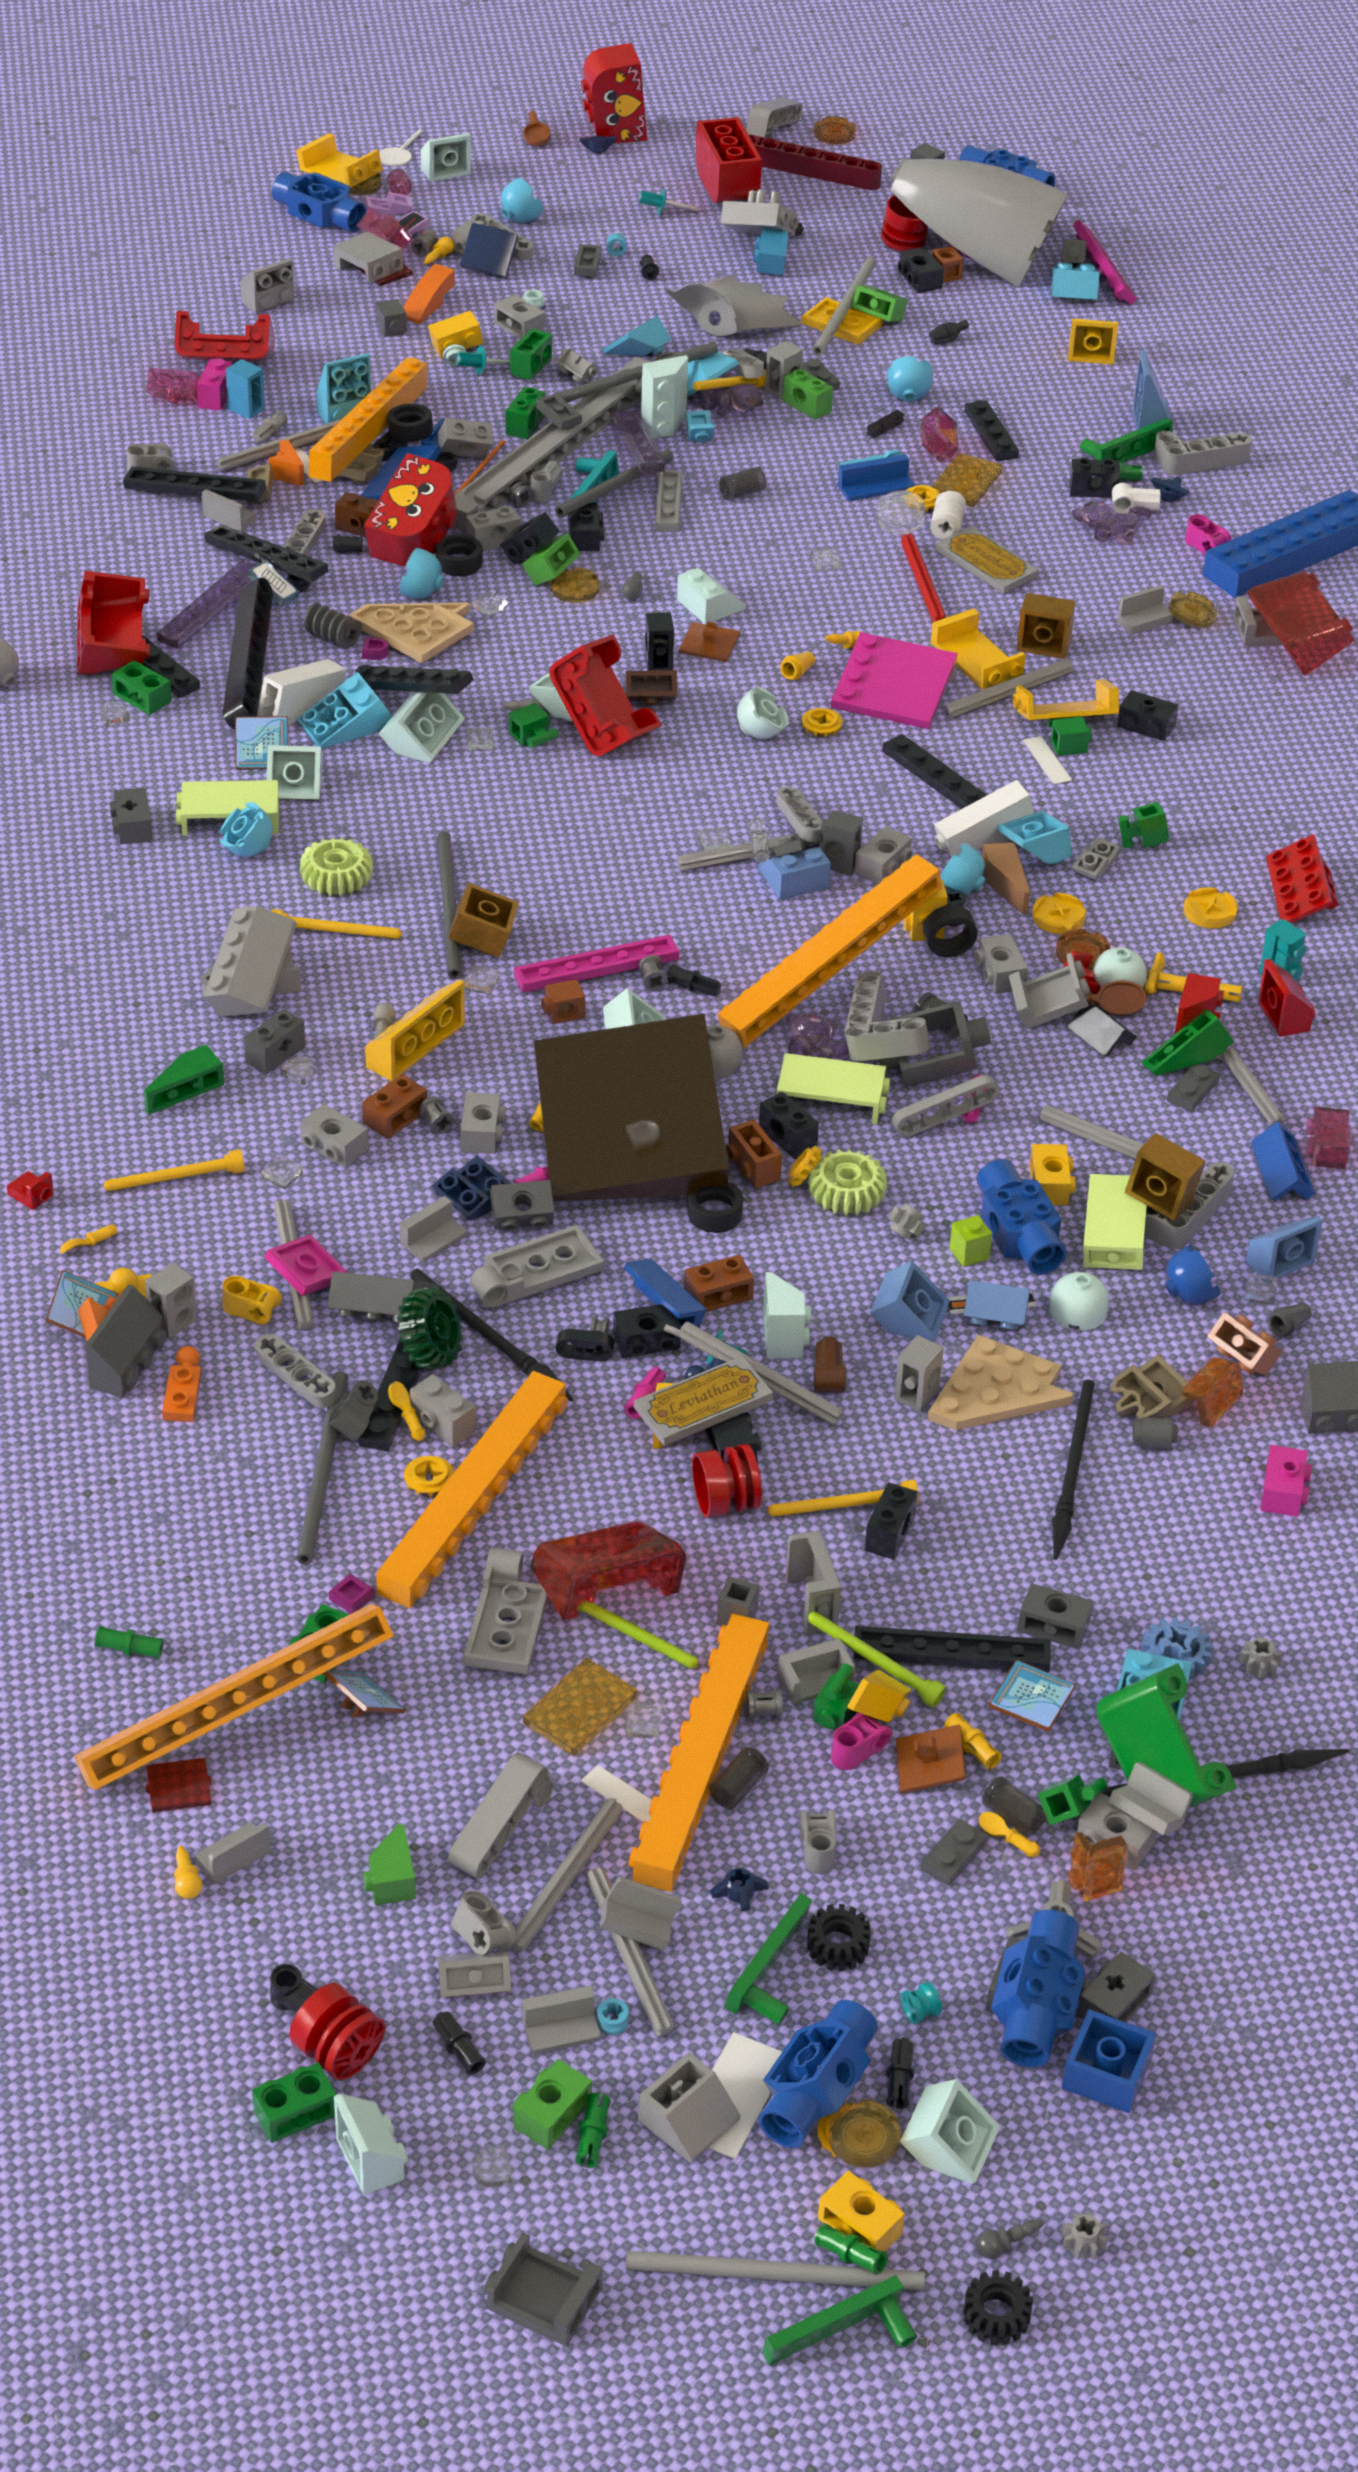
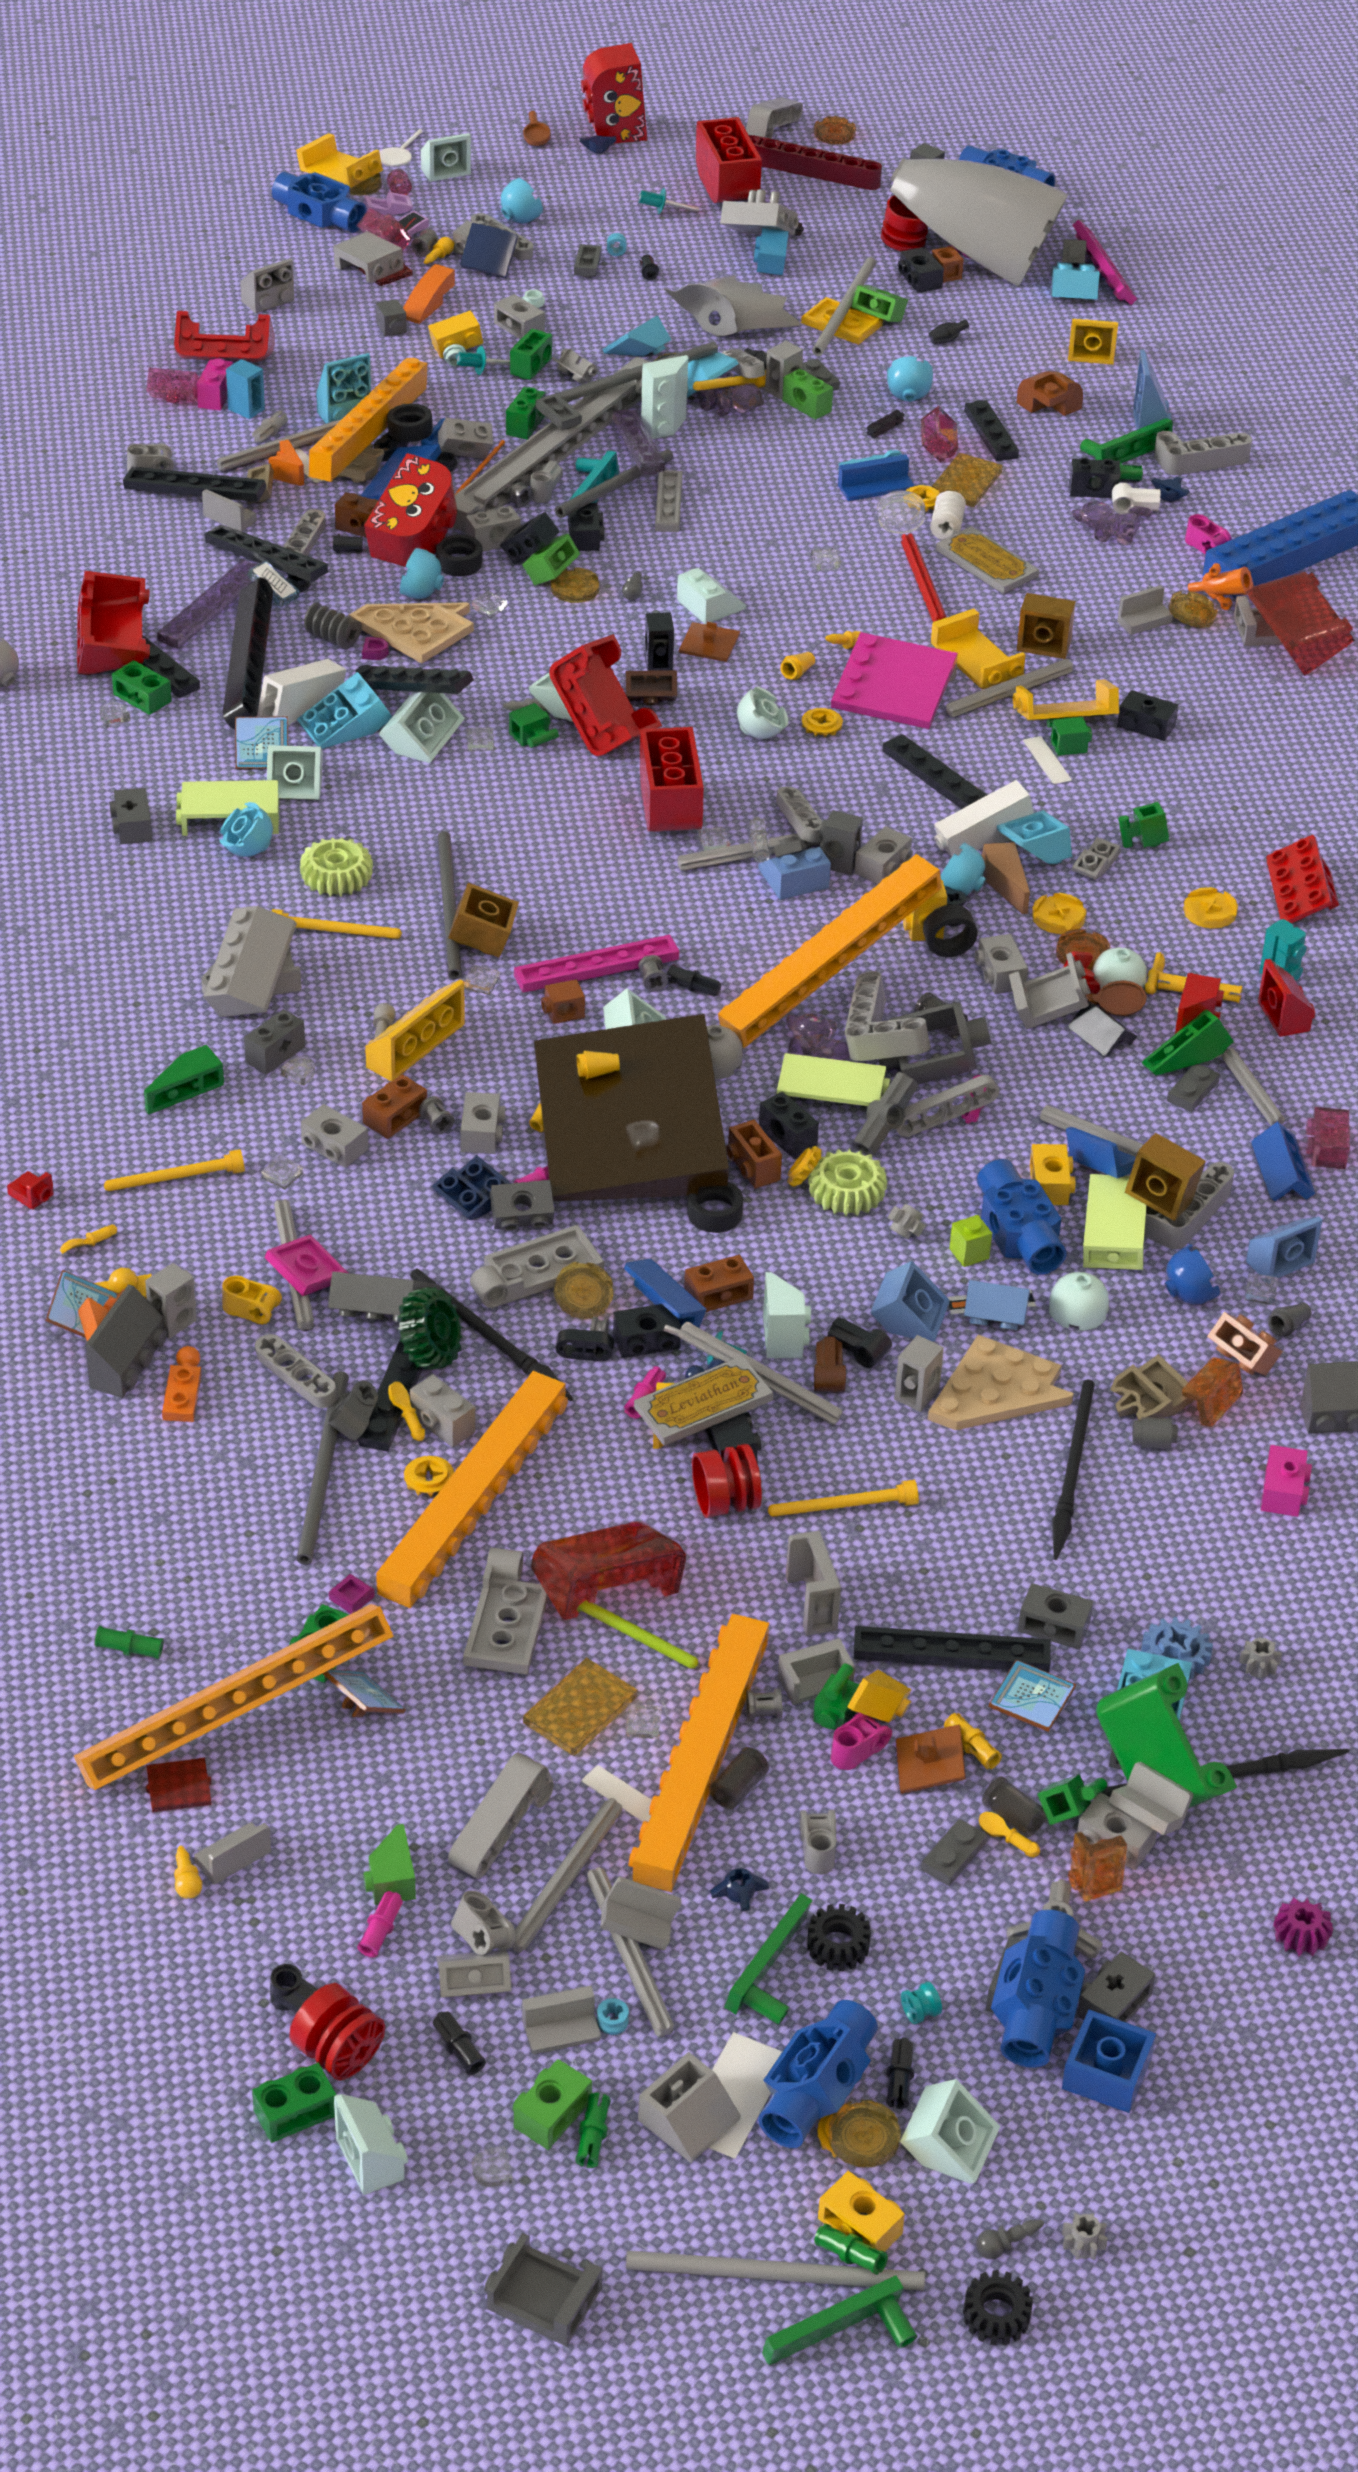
light grey panel [400,1196,467,1262] -> none
medium azure bracket [685,410,715,442] -> none
dark grey brick [716,1576,759,1626] -> none
clear smoke piece [719,467,766,500] -> none
lime piece [808,1611,947,1709] -> none
black brick [864,1482,918,1560] -> none
none -> dark pink axle [357,1891,403,1958]
none -> clear yellow tile [553,1262,614,1319]
none -> yellow cone [577,1051,620,1079]
none -> red brick [640,727,704,832]
none -> black piece [827,1317,892,1368]
none -> dark grey piece [852,1072,919,1157]
none -> dark orange brick [1016,370,1083,416]
none -> blue panel [1066,1127,1136,1179]
none -> orange piece [1188,563,1253,610]
none -> magenta gear [1273,1897,1333,1957]

